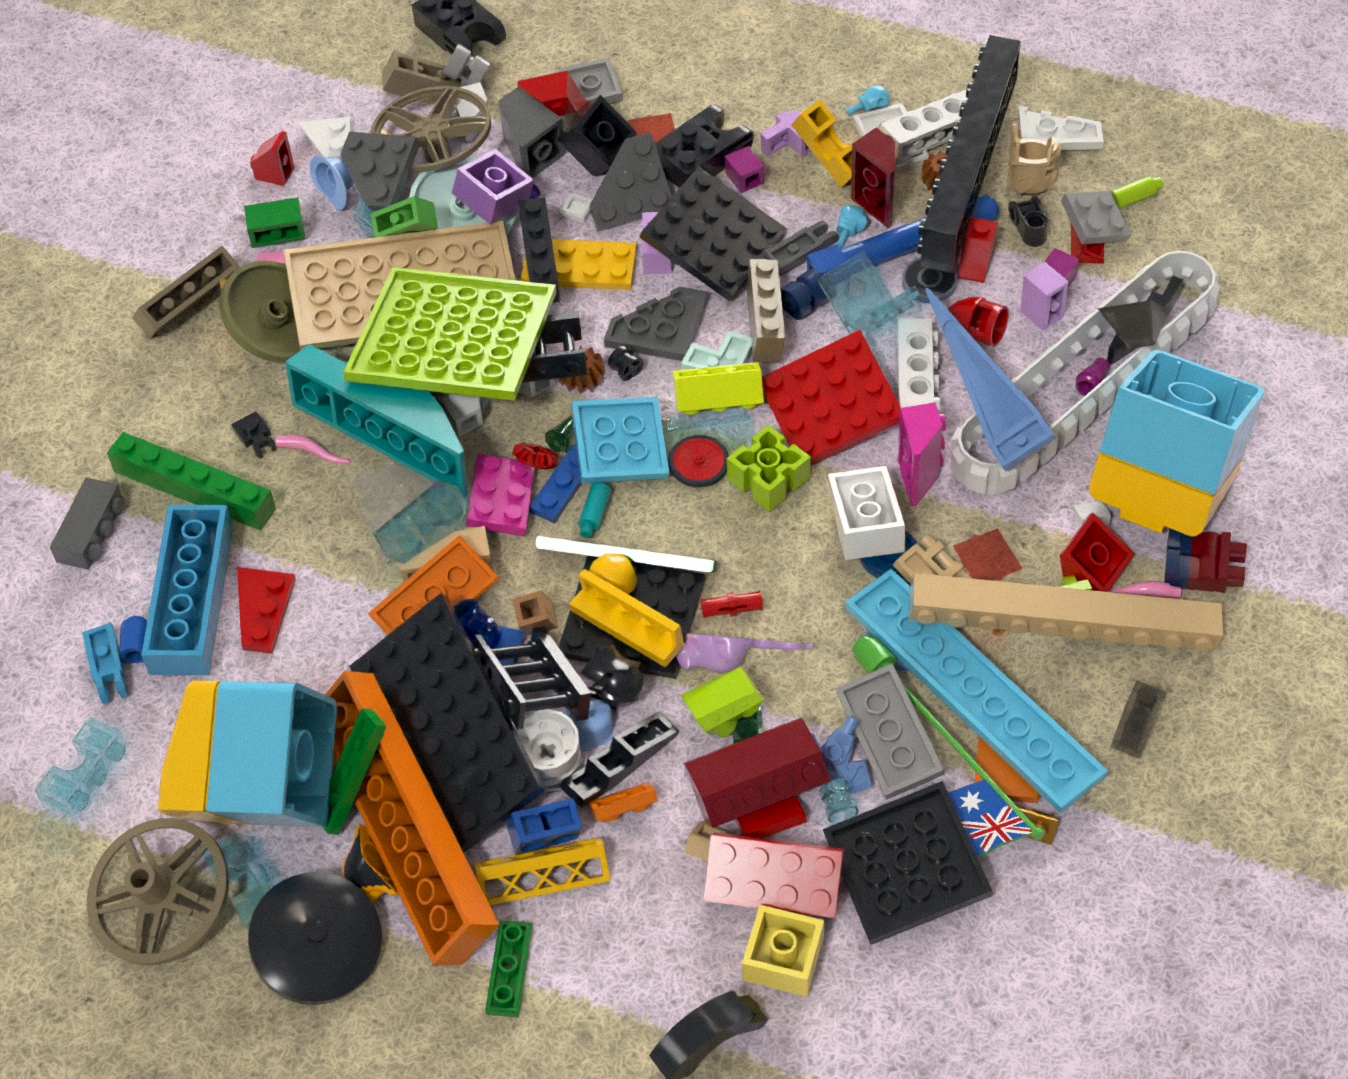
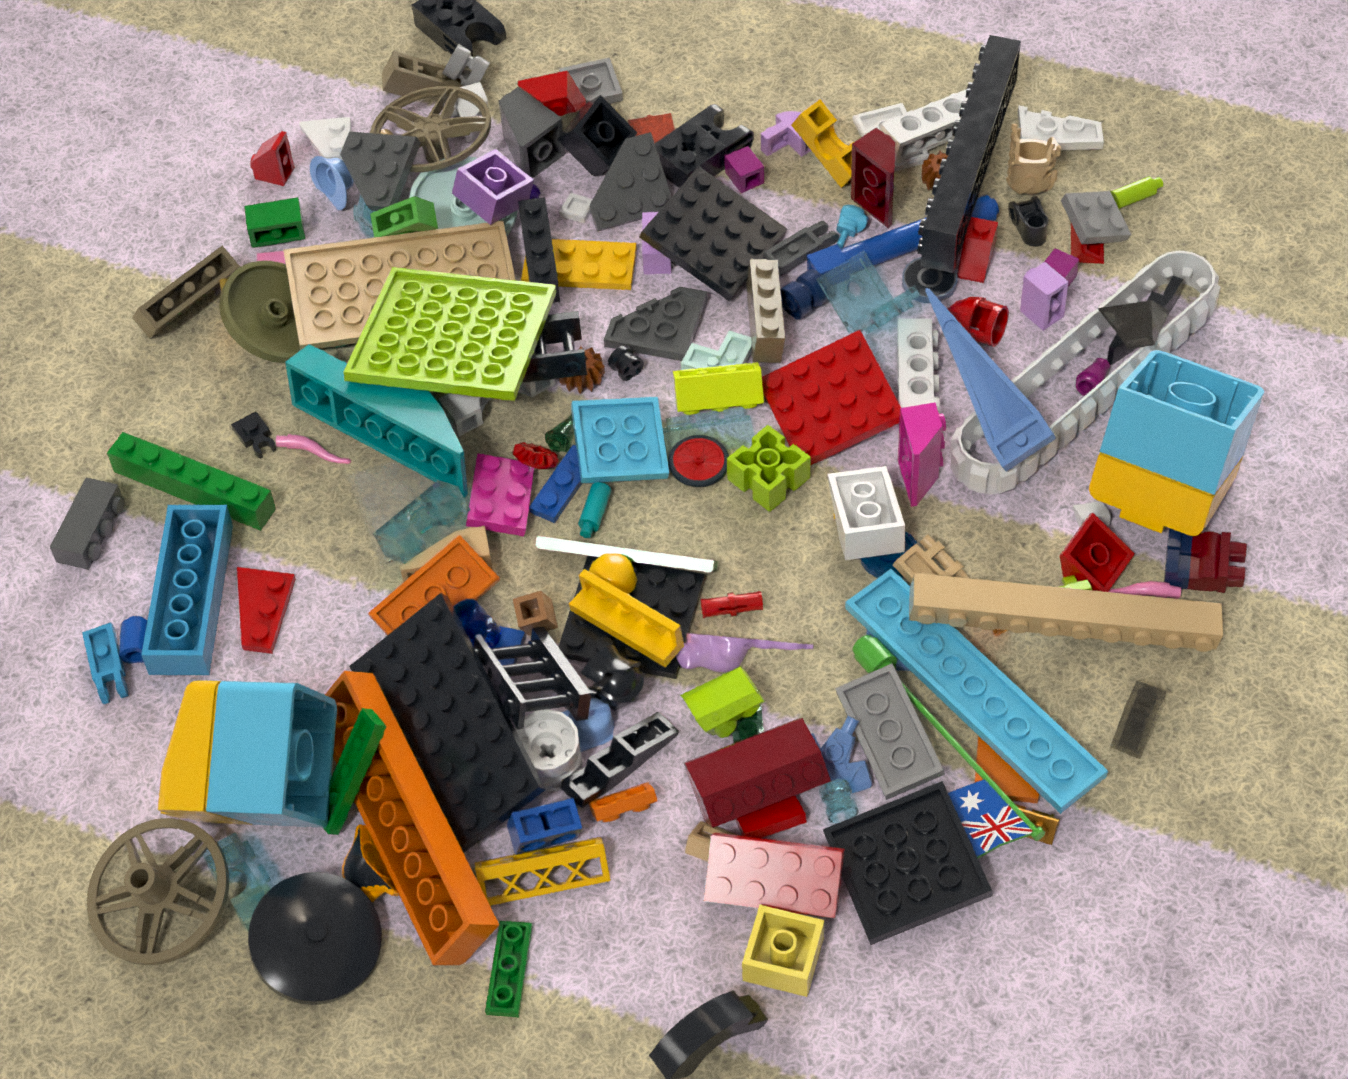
clear light blue arch [35,717,127,818] -> none
medium azure piece [845,85,890,116] -> none
clear red piece [953,528,1022,581] -> none

